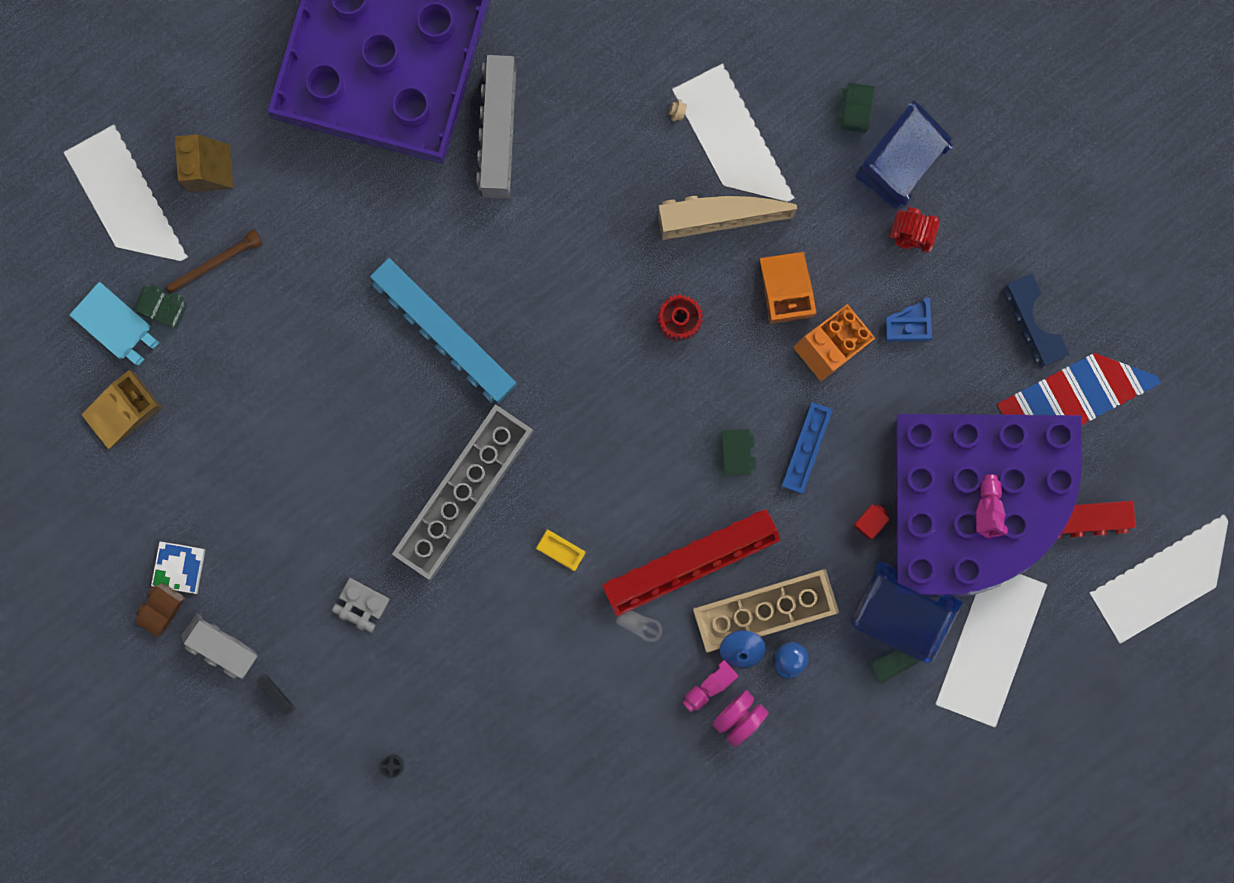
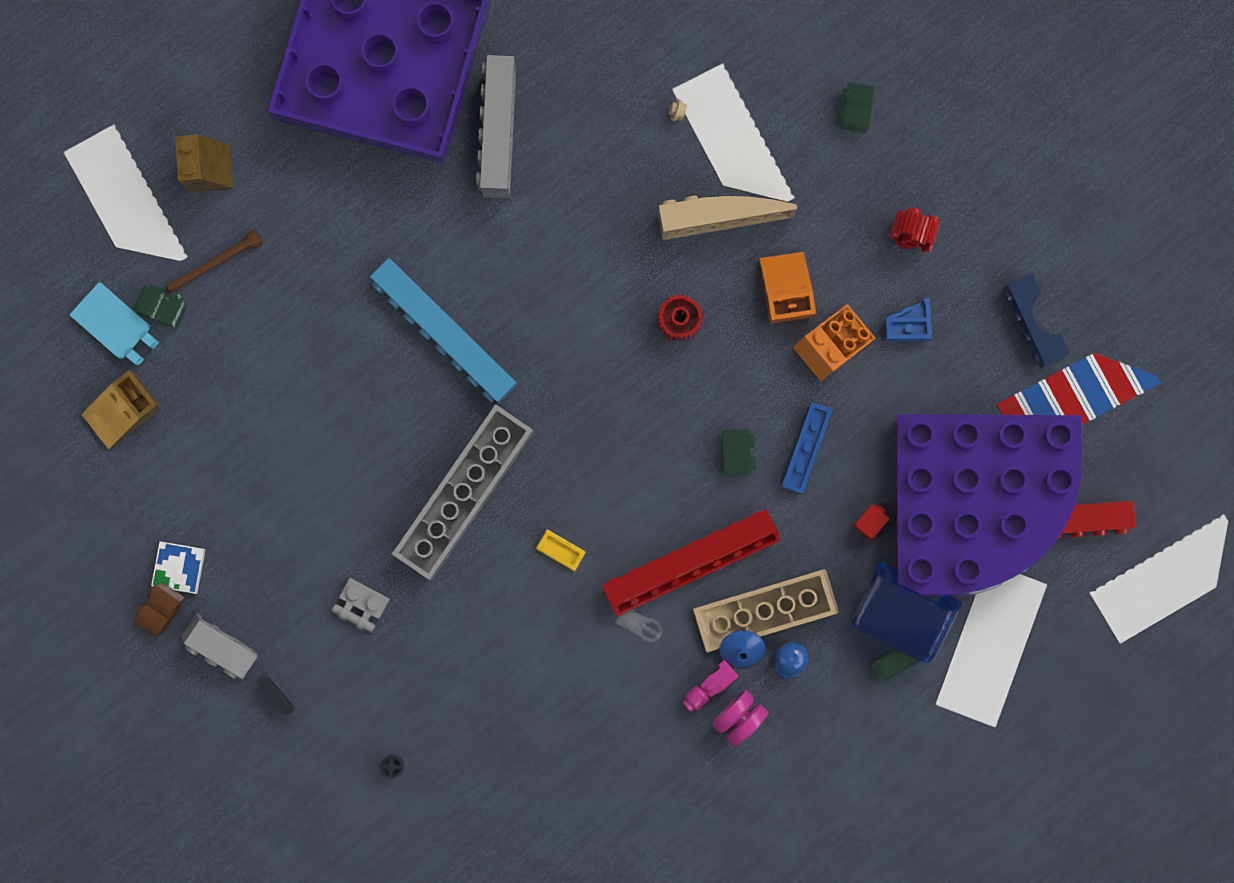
clear blue windscreen [855,100,953,209] -> none
dark pink piece [976,475,1007,538] -> none

